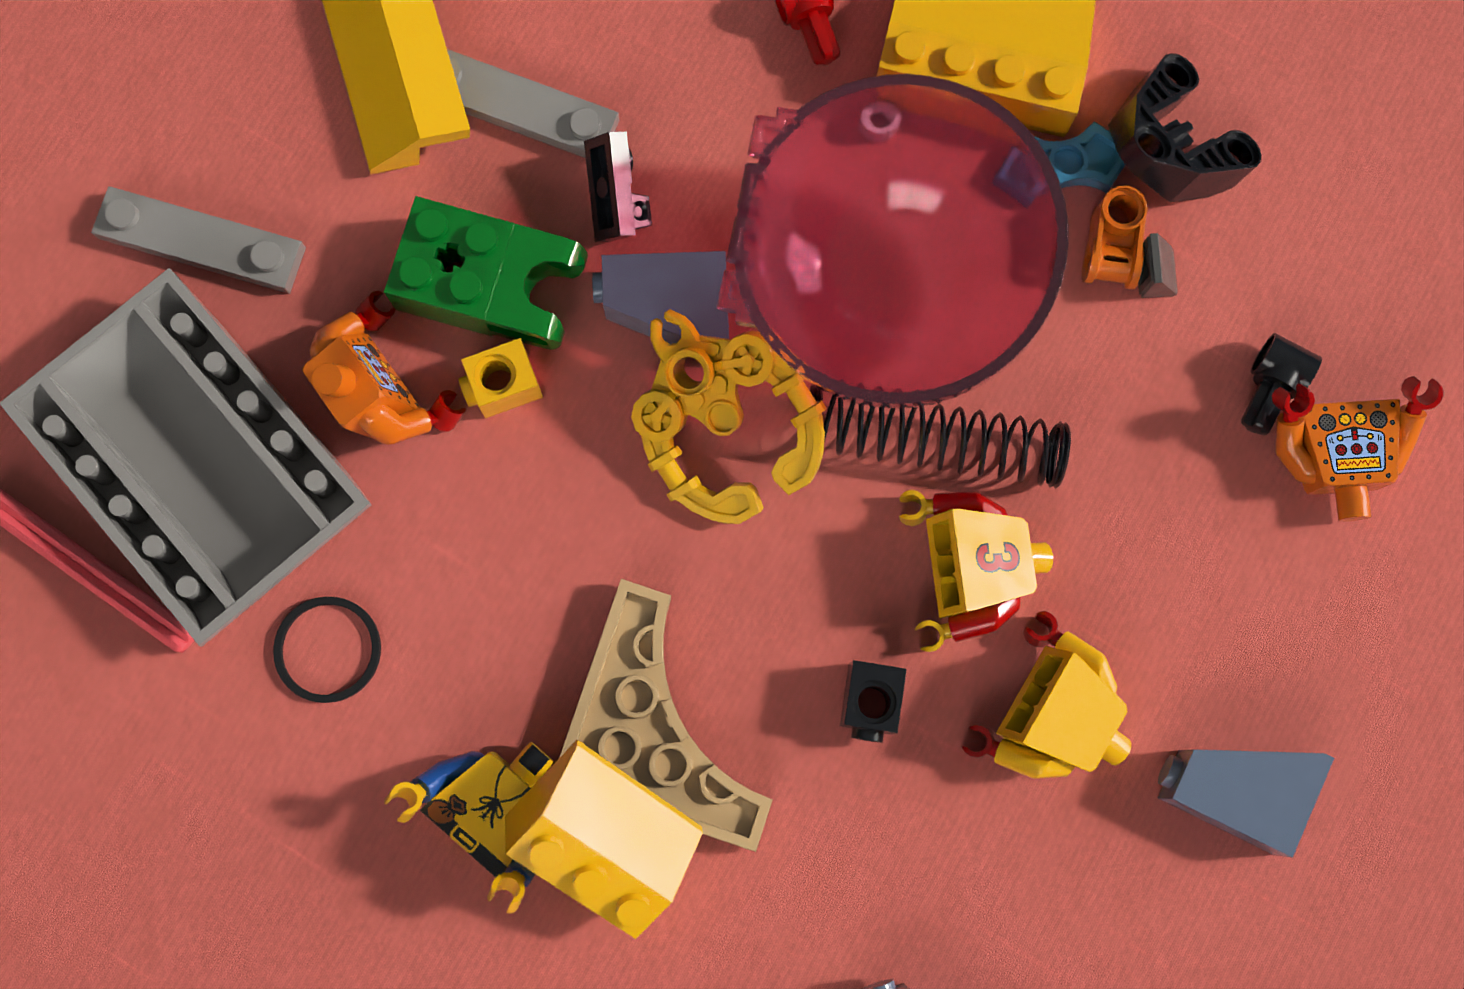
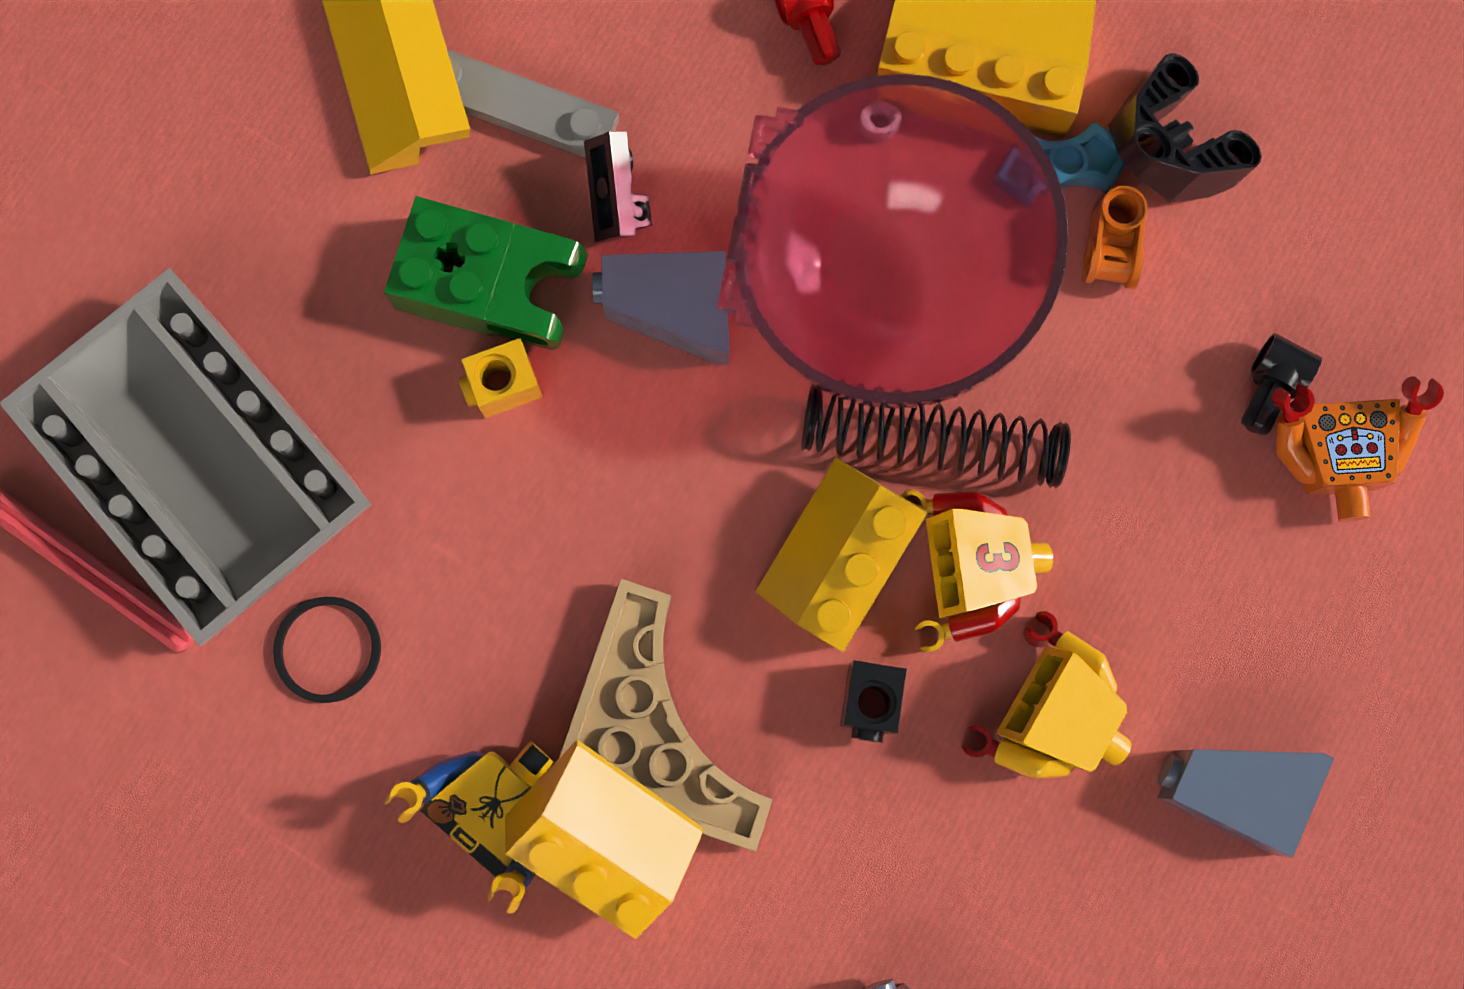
light grey plate [91,186,306,294] -> none
orange torso [302,291,467,445] -> none
yellow piece [631,309,827,524] -> none
dark grey slope [1138,233,1178,298] -> none
none -> yellow slope [755,457,927,652]

